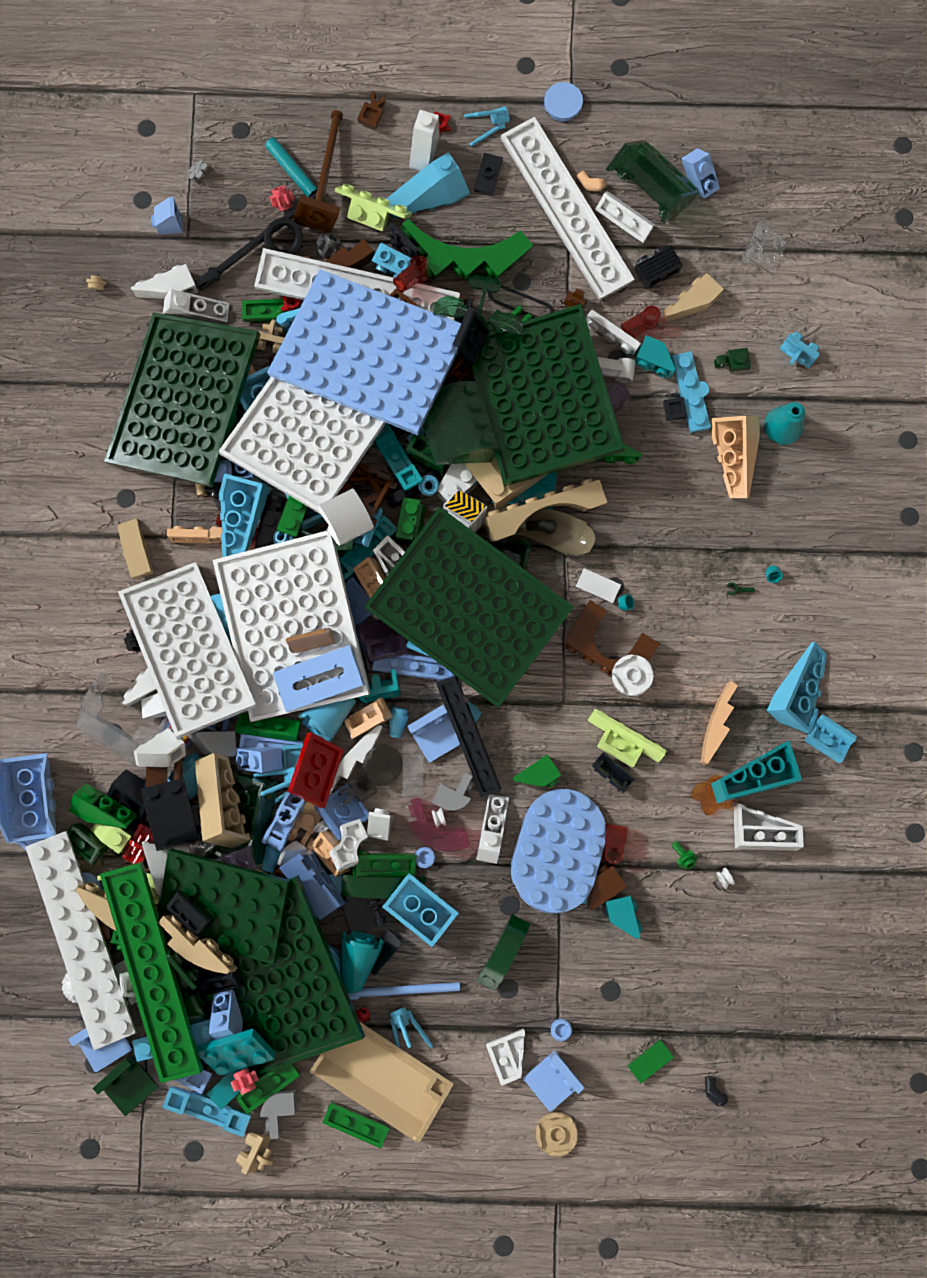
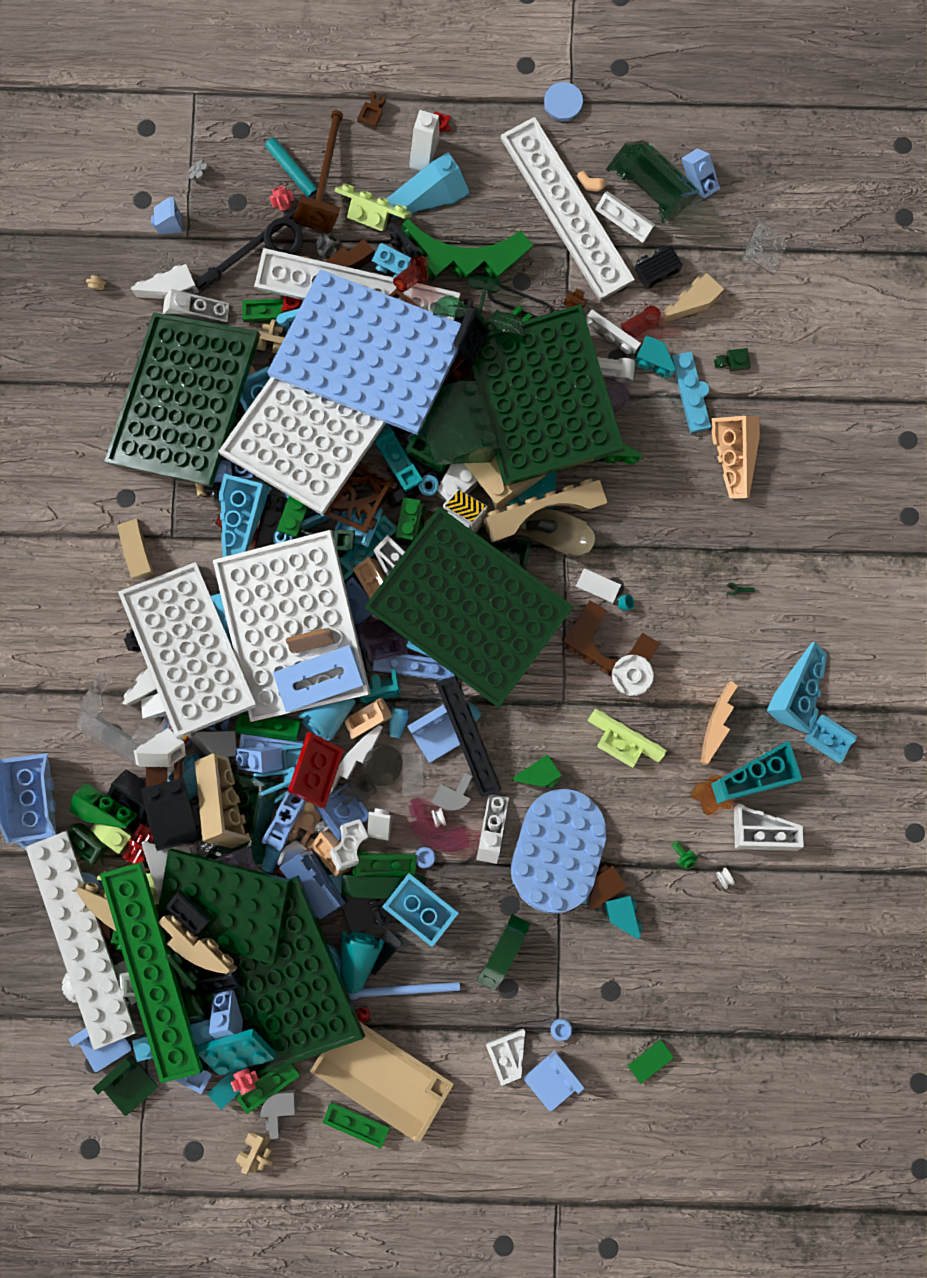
medium azure slope [162,1086,251,1137] -> none
light nougat hinge [167,526,222,544] -> none
white slope [317,489,374,546] -> none
medium azure plant [389,1007,433,1048] -> none
medium azure plant [464,106,509,146] -> none
black plate [474,153,503,196] -> none
tan tile [535,1111,578,1157] -> none
black hinge [592,752,635,793] -> none
clear red piece [602,823,628,864] -> none
black plate [663,397,687,422] -> none
black arm [705,1076,728,1107] -> none
teal cone [764,402,805,445] -> none
teal hinge [765,565,783,583] -> none
medium azure hips [779,332,820,368] -> none

